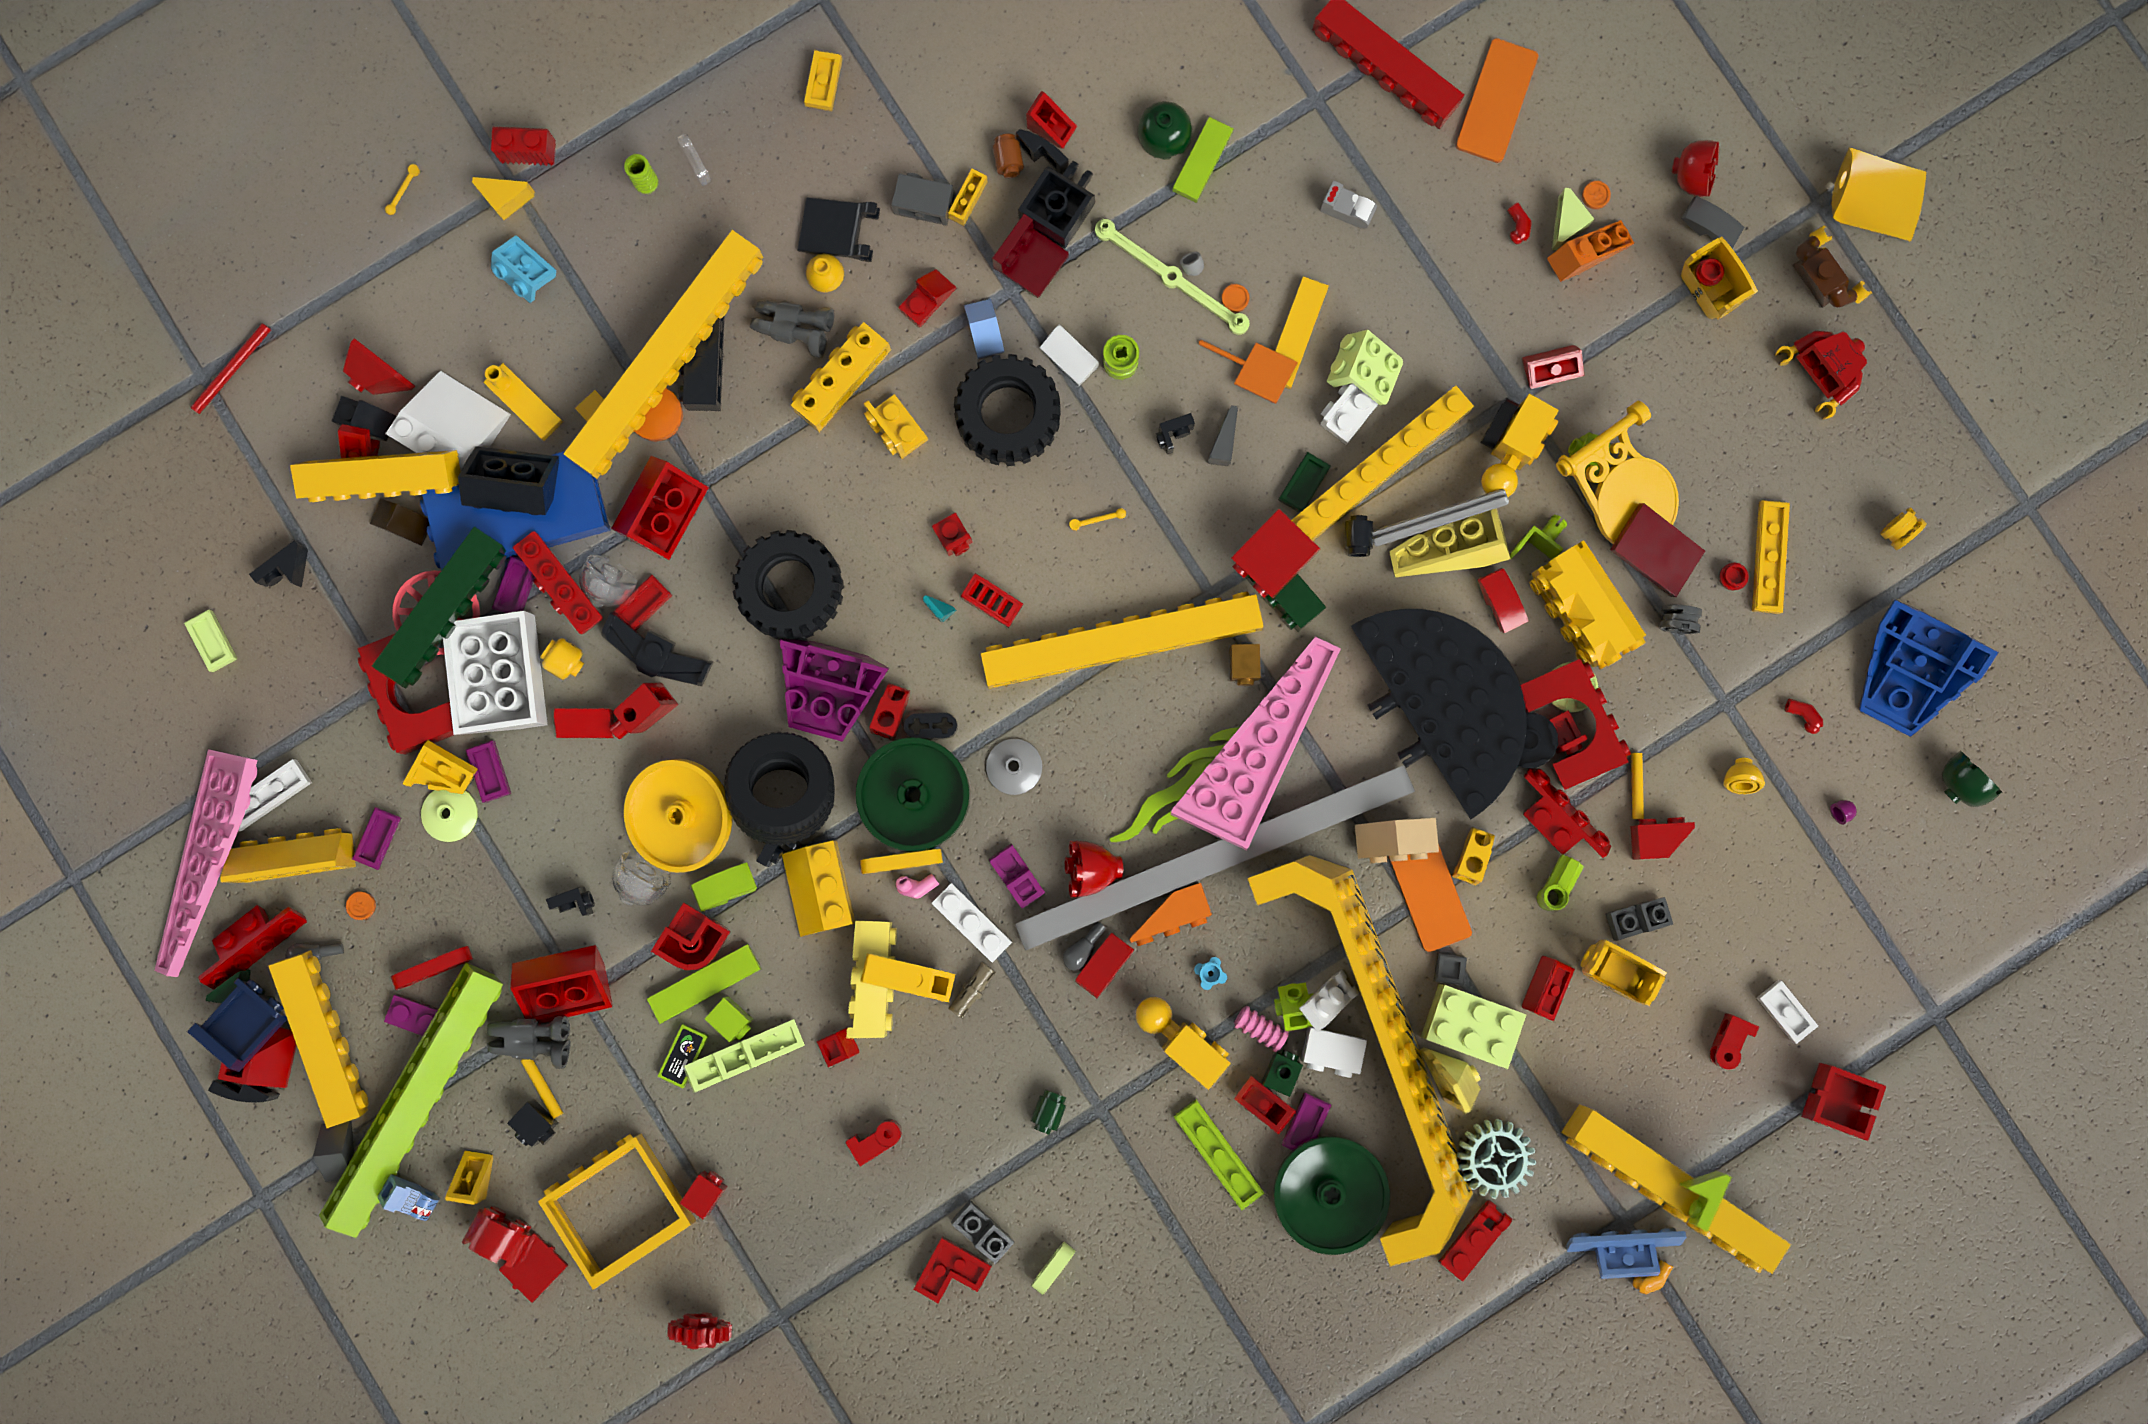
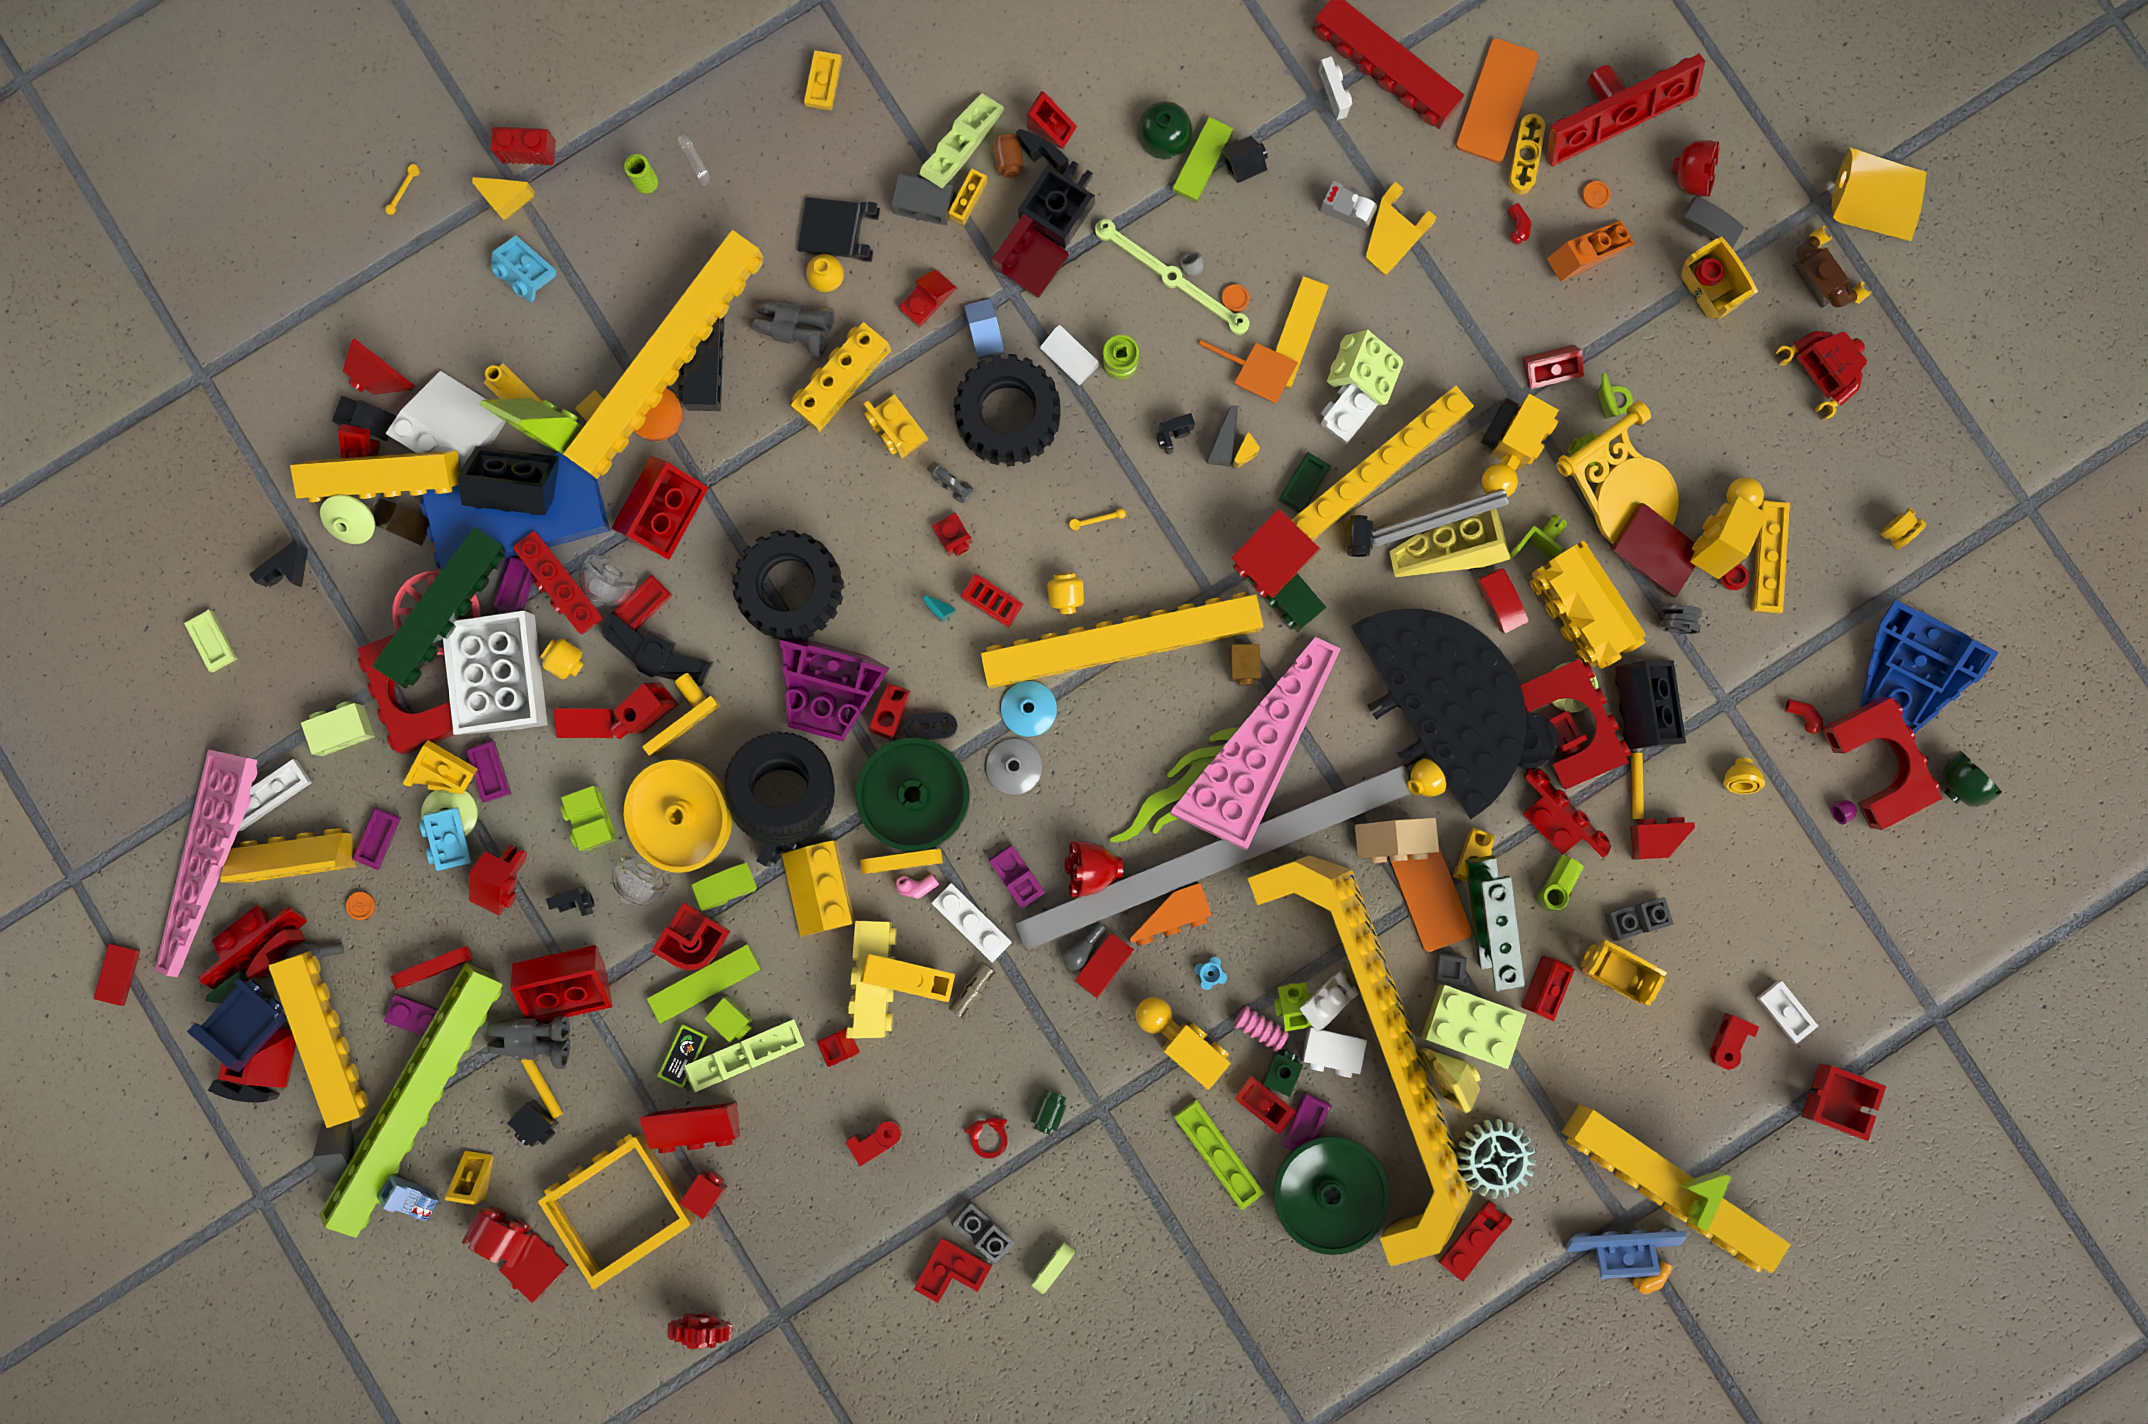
red bar [190,323,271,414] -> none
yellowish green slope [1552,188,1594,250] -> none
none -> red tile [93,944,140,1006]
none -> red slope [246,930,305,978]
none -> yellowish green brick [301,701,375,756]
none -> yellowish green dish [320,494,376,544]
none -> medium azure bracket [419,807,472,871]
none -> red brick [469,844,527,916]
none -> lime slope [479,398,583,455]
none -> lime brick [560,786,618,852]
none -> red slope [640,1102,740,1153]
none -> yellow piece [642,673,721,756]
none -> yellowish green slope [920,93,1004,189]
none -> dark grey piece [927,461,973,503]
none -> red piece [964,1117,1008,1159]
none -> medium azure dish [1001,681,1057,737]
none -> yellow head [1047,572,1085,614]
none -> black brick [1221,136,1268,183]
none -> yellow slope [1232,432,1260,469]
none -> white plate [1318,56,1352,120]
none -> yellow flag [1365,181,1437,276]
none -> yellow brick [1407,759,1446,797]
none -> fence [1465,855,1525,991]
none -> yellow beam [1508,114,1545,195]
none -> red plate [1547,53,1705,167]
none -> lime piece [1597,373,1633,419]
none -> black slope [1615,660,1686,750]
none -> yellow brick [1690,477,1767,580]
none -> red arch [1821,697,1942,830]

